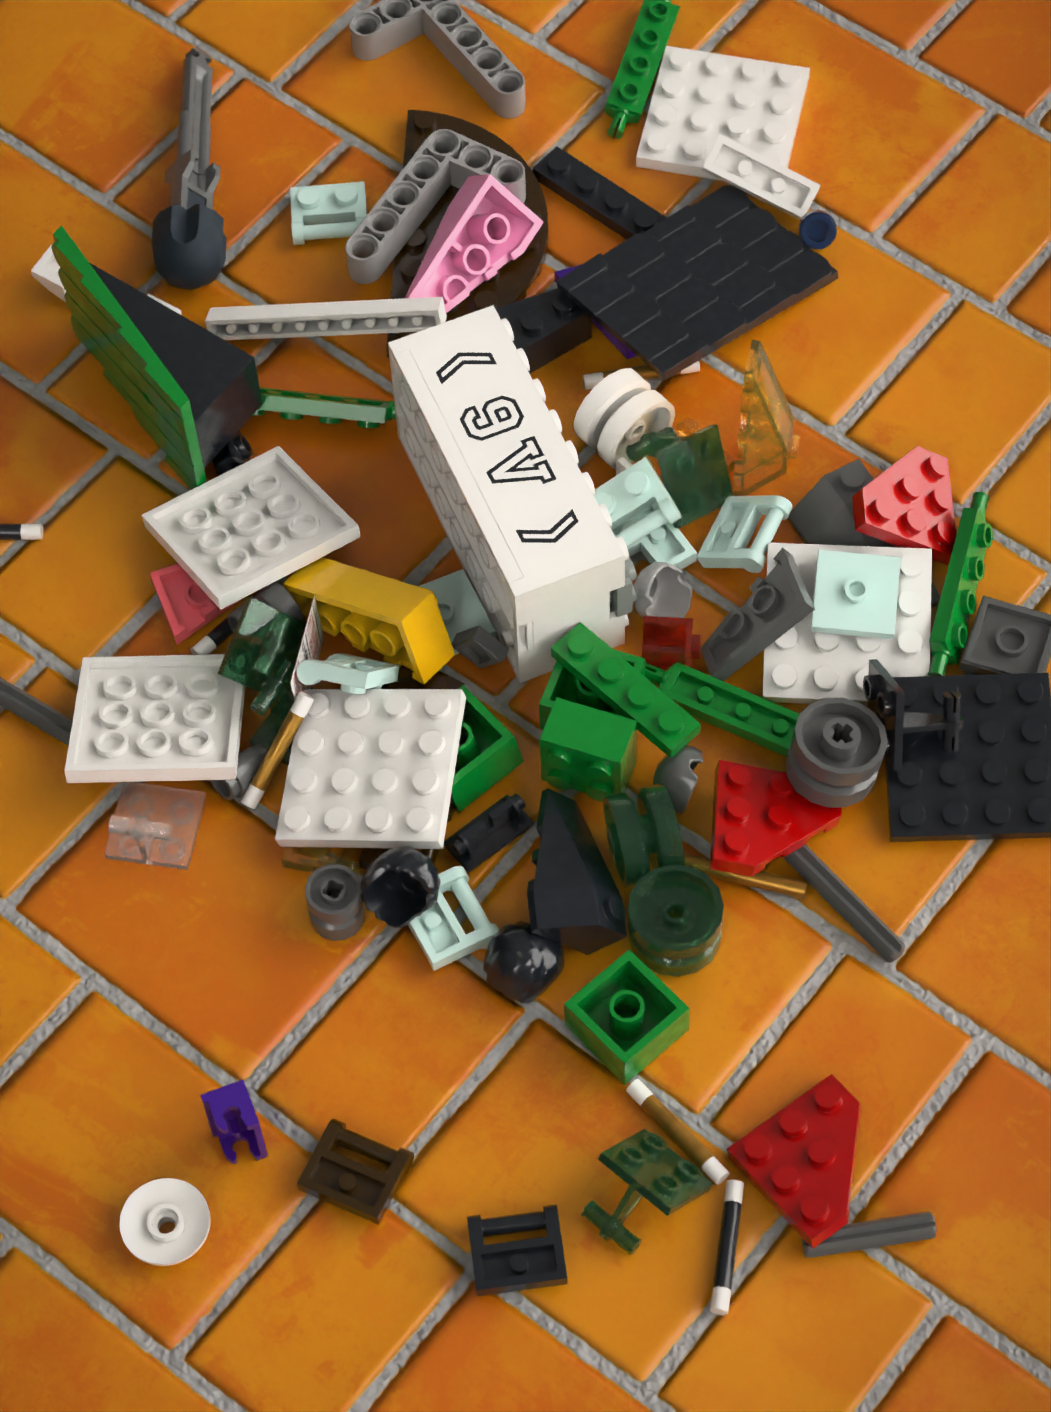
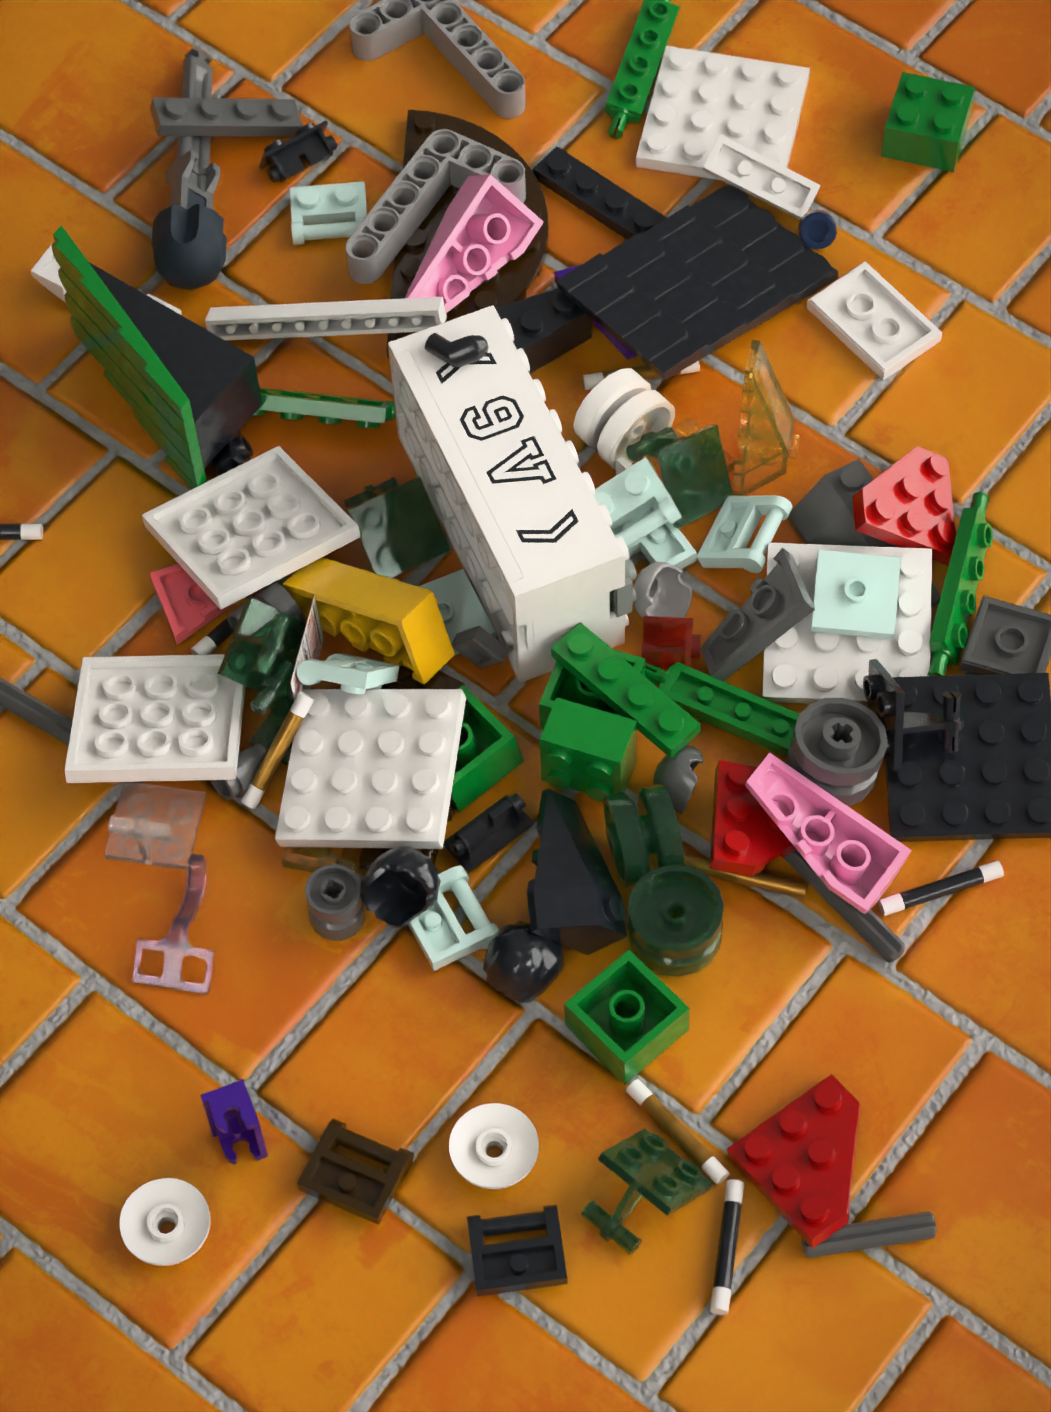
none -> piece [132,854,214,994]
none -> dark grey plate [150,97,303,137]
none -> black hinge [259,120,338,182]
none -> clear green plate [344,476,451,578]
none -> black arm [425,333,489,368]
none -> white dish [449,1103,539,1189]
none -> bright pink wedge [745,752,912,914]
none -> white tile [807,261,942,380]
none -> black bar [878,860,1004,916]
none -> green brick [881,72,975,172]

